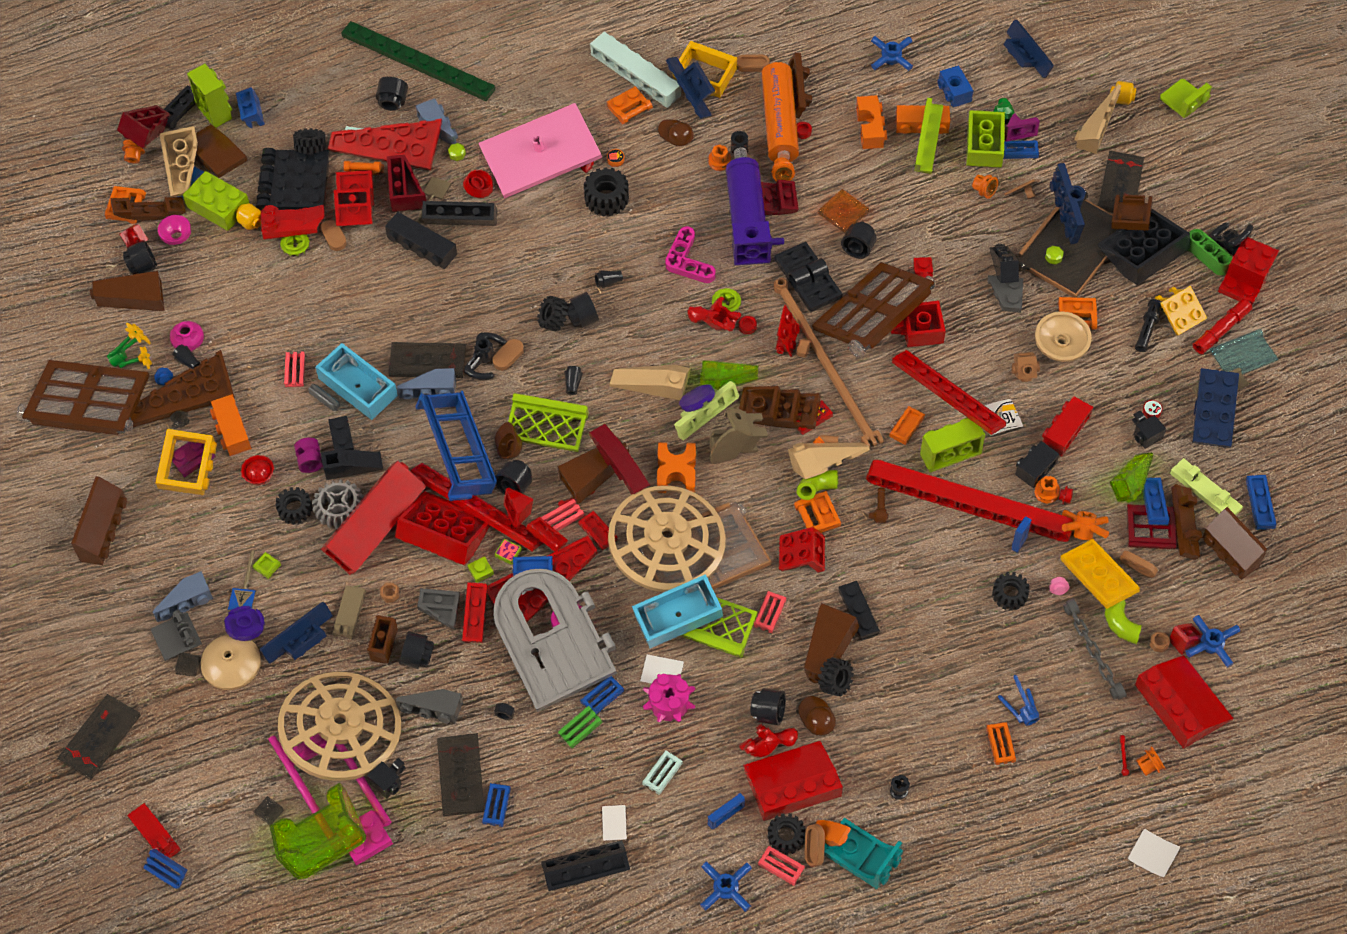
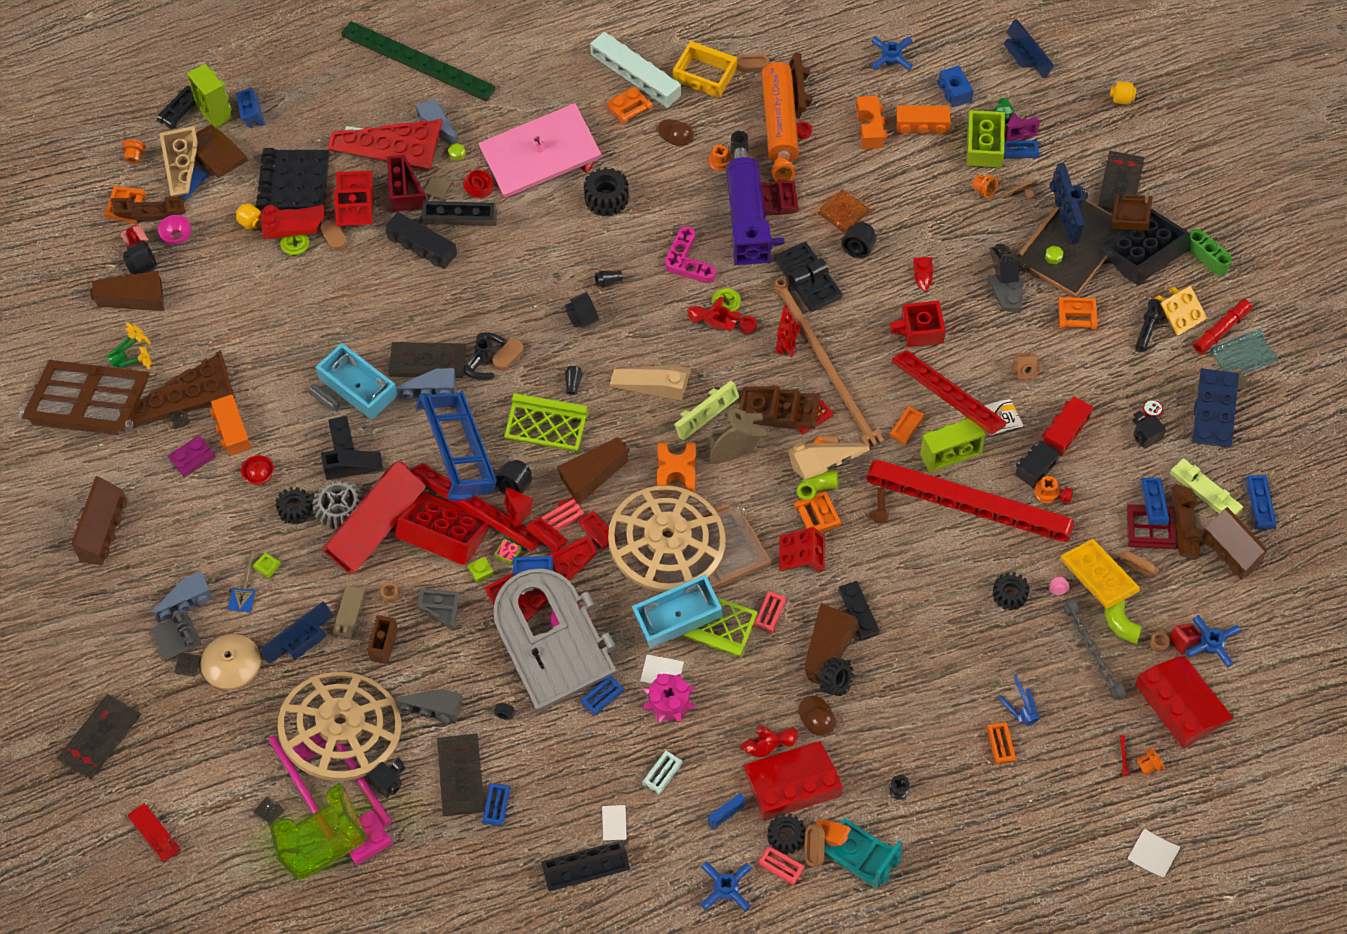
dark red wedge [117,105,170,149] -> none
blue tile [143,849,187,889] -> none
blue plate [154,368,173,385] -> none
yellow window [155,429,217,495] -> none
dark pink piece [170,321,204,351] -> none
black cone [172,344,200,369] -> none
lime brick [183,171,249,231] -> none
dark purple tile [224,606,265,641] -> none
coral tile [284,351,305,387] -> none
black tyre [293,128,326,154] -> none
magenta wheel [294,437,323,473] -> none
orange plate [344,161,384,175] -> none
black piece [376,77,408,111] -> none
black piece [399,631,434,670] -> none
red hinge [462,582,488,643] -> none
reddish brown cap [494,422,522,460] -> none
black tyre [537,296,568,331] -> none
bright green tile [558,706,603,748] -> none
dark red slope [588,424,650,495] -> none
tile [607,149,625,167] -> none
dark blue bracket [666,57,715,119] -> none
dark purple tile [679,384,715,412] -> none
clear neon green slope [700,360,759,390] -> none
black piece [750,688,786,726] -> none
medium nougat tile [797,338,810,357] -> none
reddish brown door [812,262,935,358] -> none
lime fence [914,97,943,174] -> none
blue tile [1012,517,1032,553] -> none
tan dish [1035,312,1092,362] -> none
orange bar [1062,510,1109,540] -> none
tan wedge [1075,84,1121,154] -> none
clear neon green slope [1110,452,1154,503] -> none
lime bracket [1160,79,1212,118] -> none
black piece [1208,222,1254,256] -> none
red bracket [1218,237,1279,305] -> none

